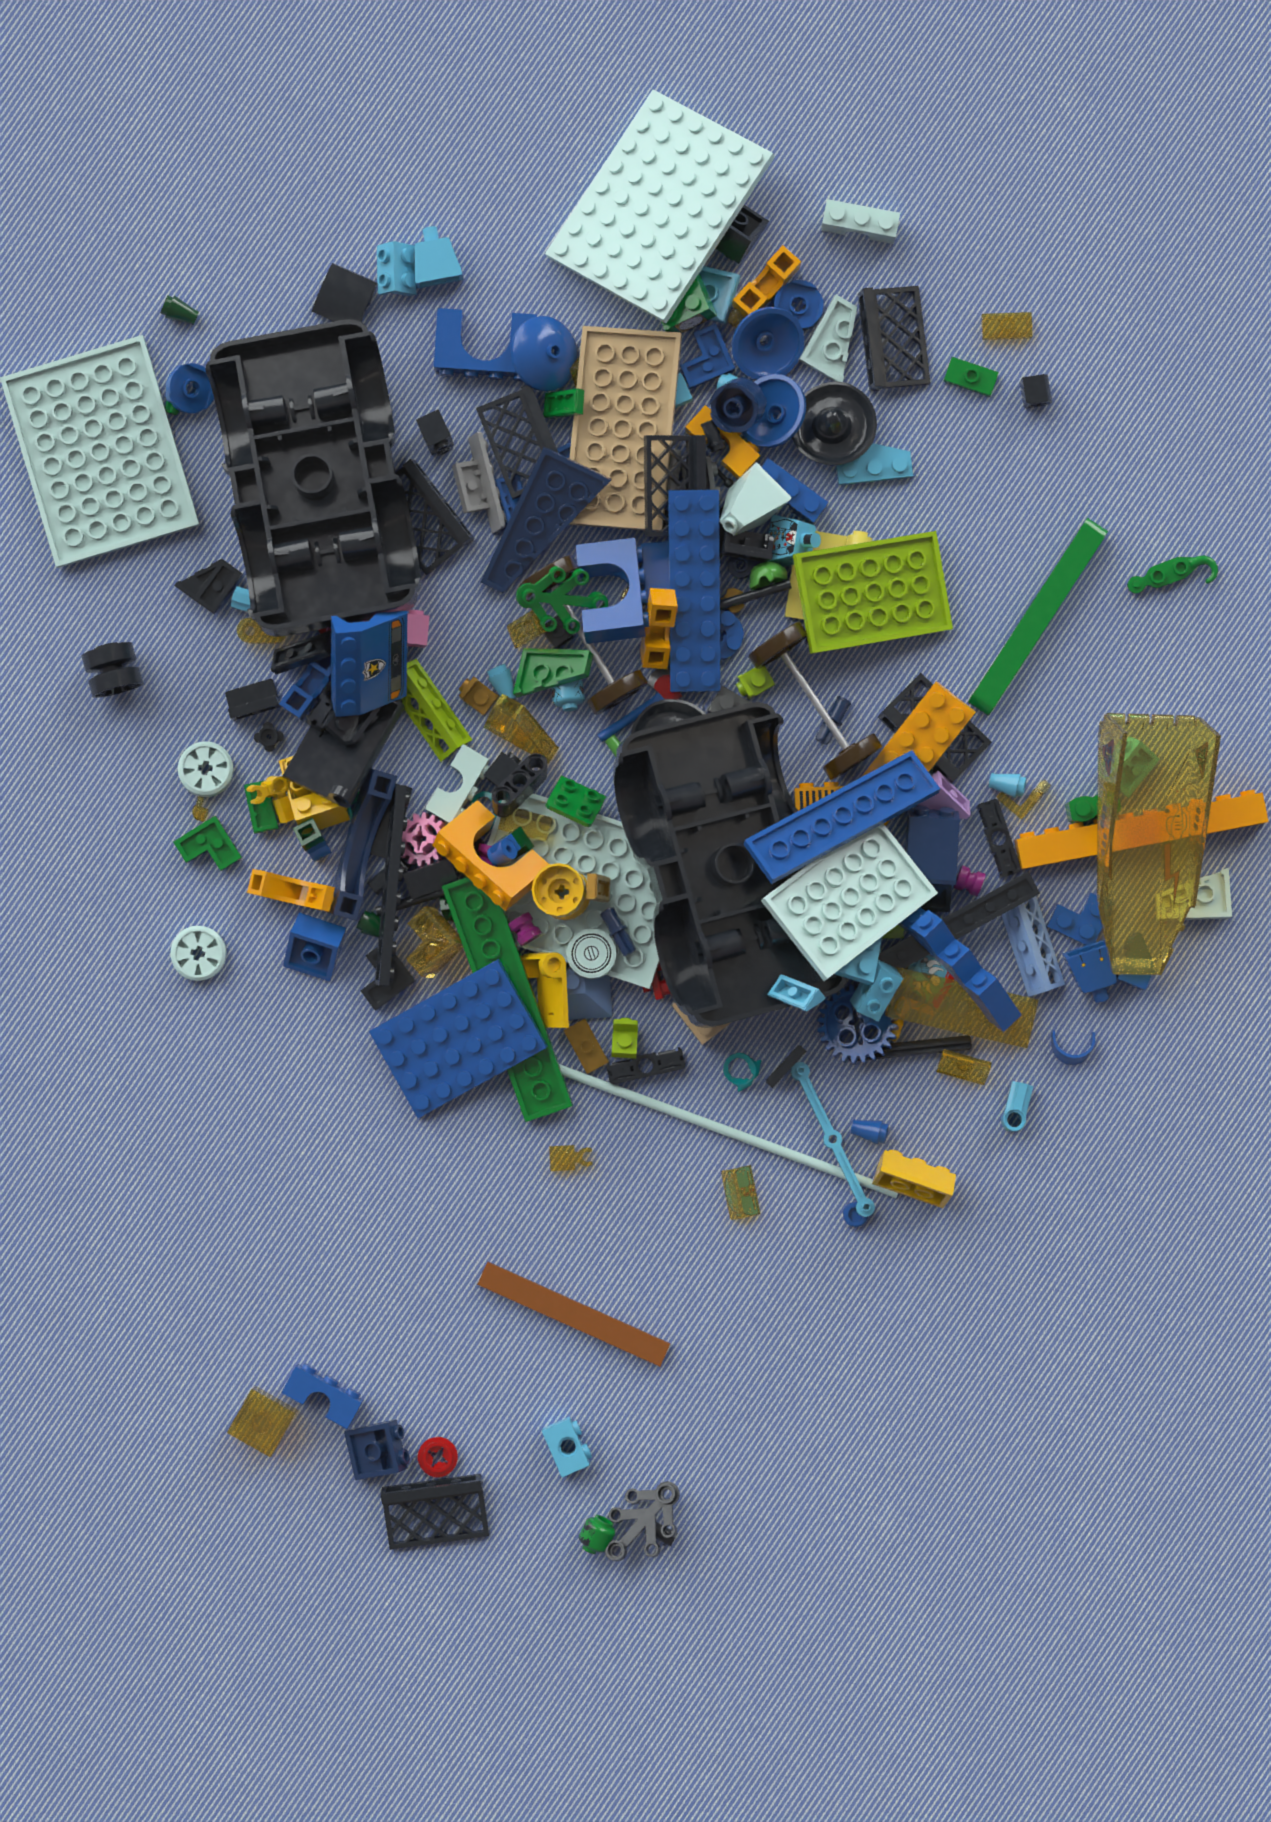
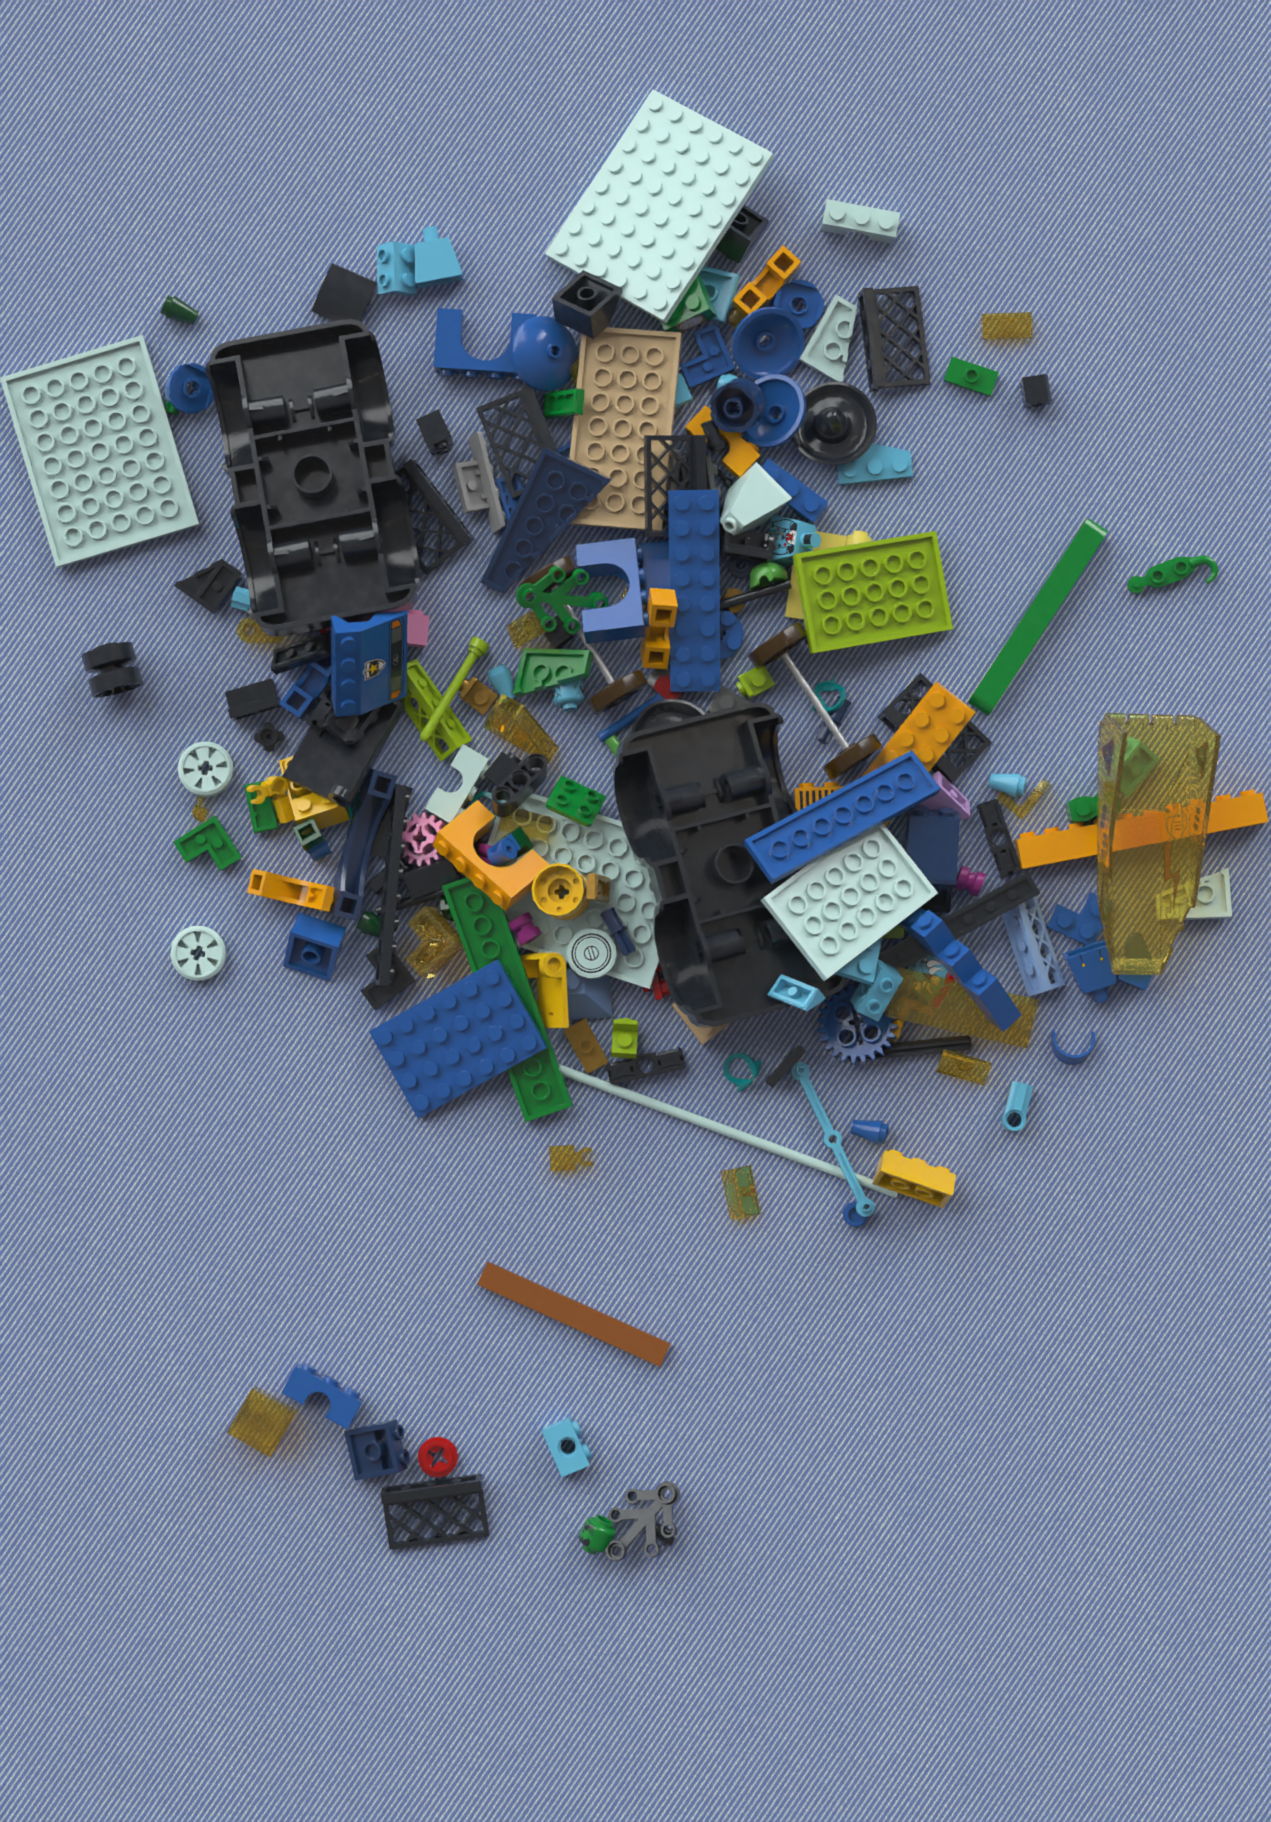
none -> lime piece [420,637,490,742]
none -> black slope [552,270,622,339]
none -> teal piece [812,678,846,713]

